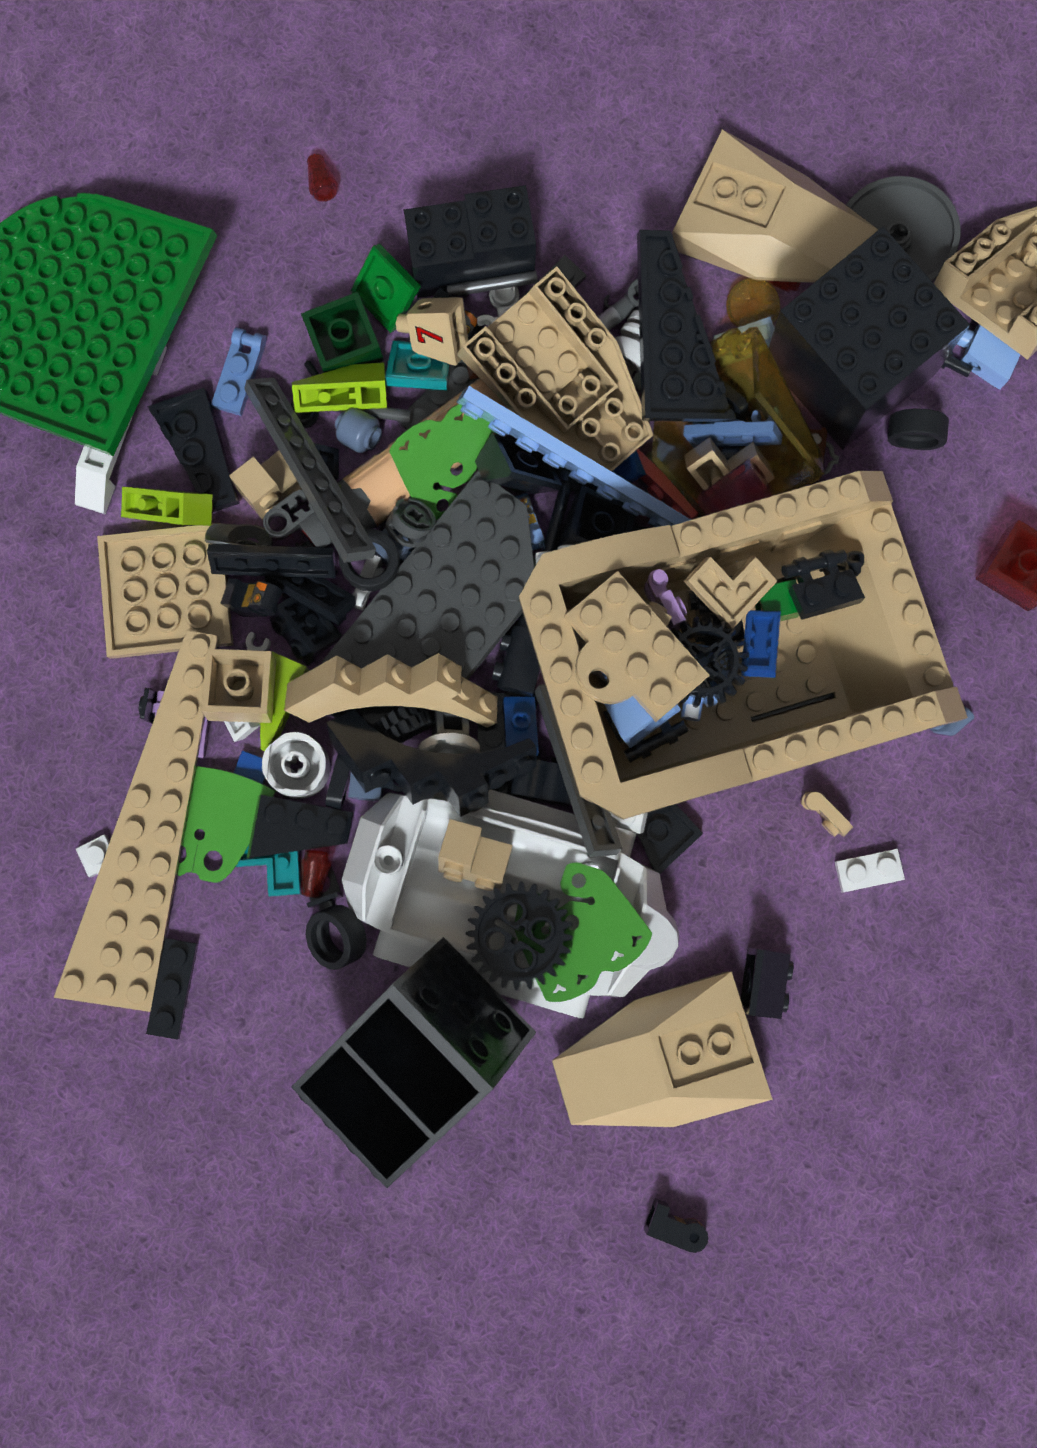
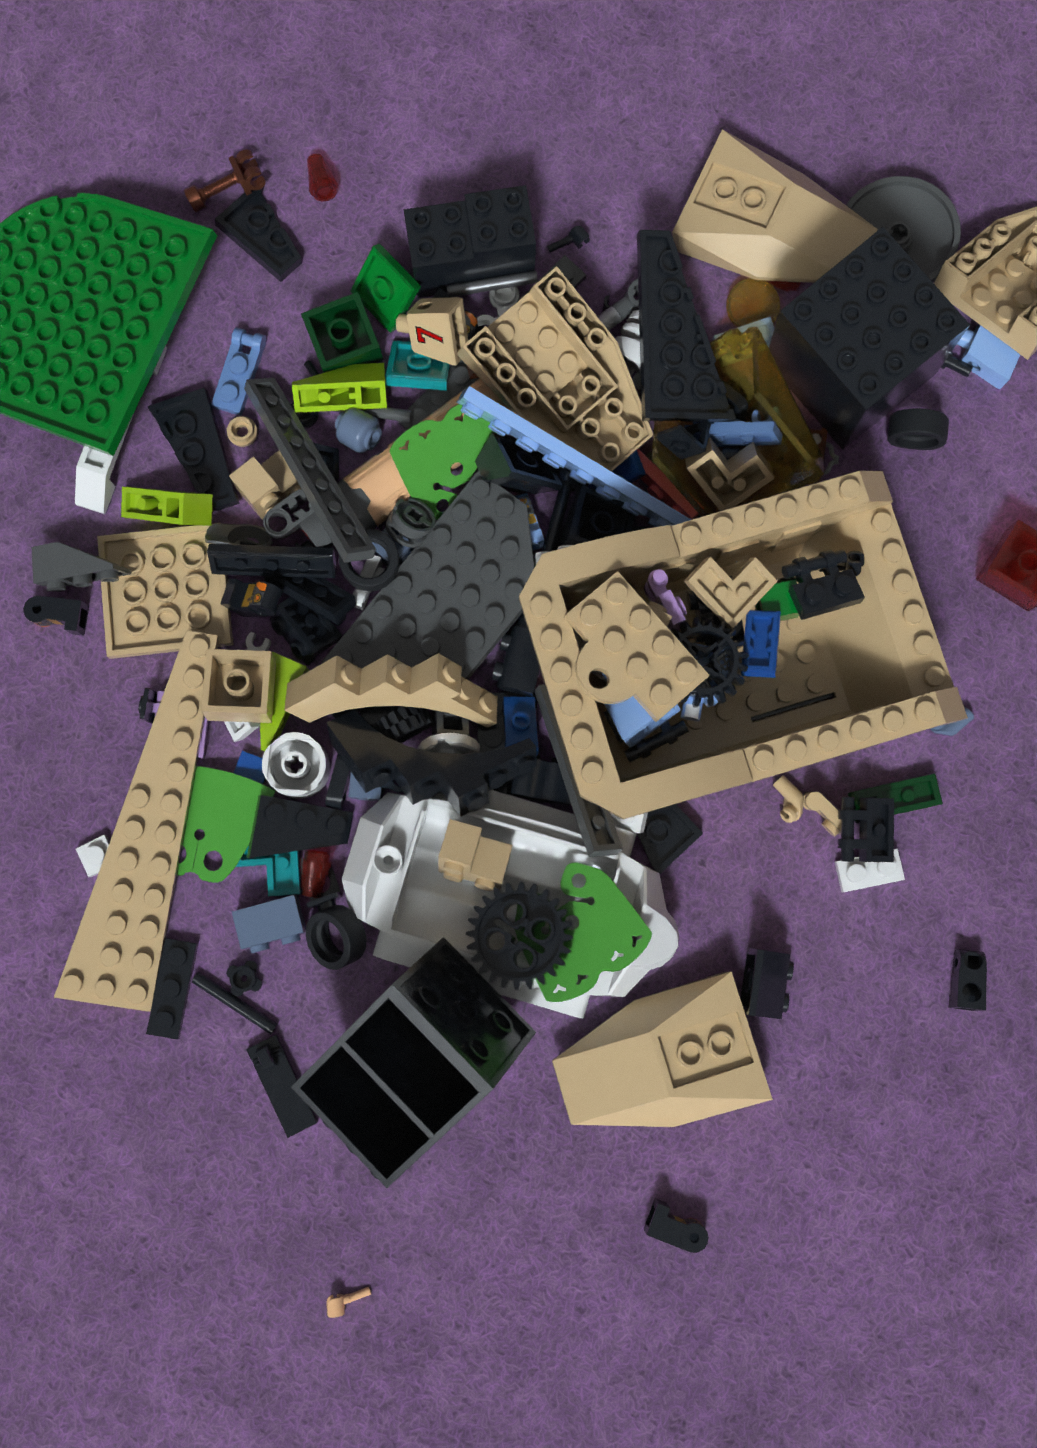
clear pink brick [697,458,773,515] -> none
none -> black leg [23,596,89,636]
none -> dark grey slope [31,542,131,592]
none -> copper bar [184,149,266,213]
none -> black bar [192,972,278,1035]
none -> black wing [215,189,302,282]
none -> black plate [226,960,262,997]
none -> tan plate [227,416,258,447]
none -> sand blue brick [232,895,306,954]
none -> black hinge [246,1034,318,1138]
none -> light nougat hand [326,1287,371,1318]
none -> black hand [547,226,590,252]
none -> black bracket [656,420,711,460]
none -> tan arm [773,775,804,823]
none -> black plate [838,797,894,862]
none -> dark green plate [848,774,943,823]
none -> black leg [948,949,987,1011]

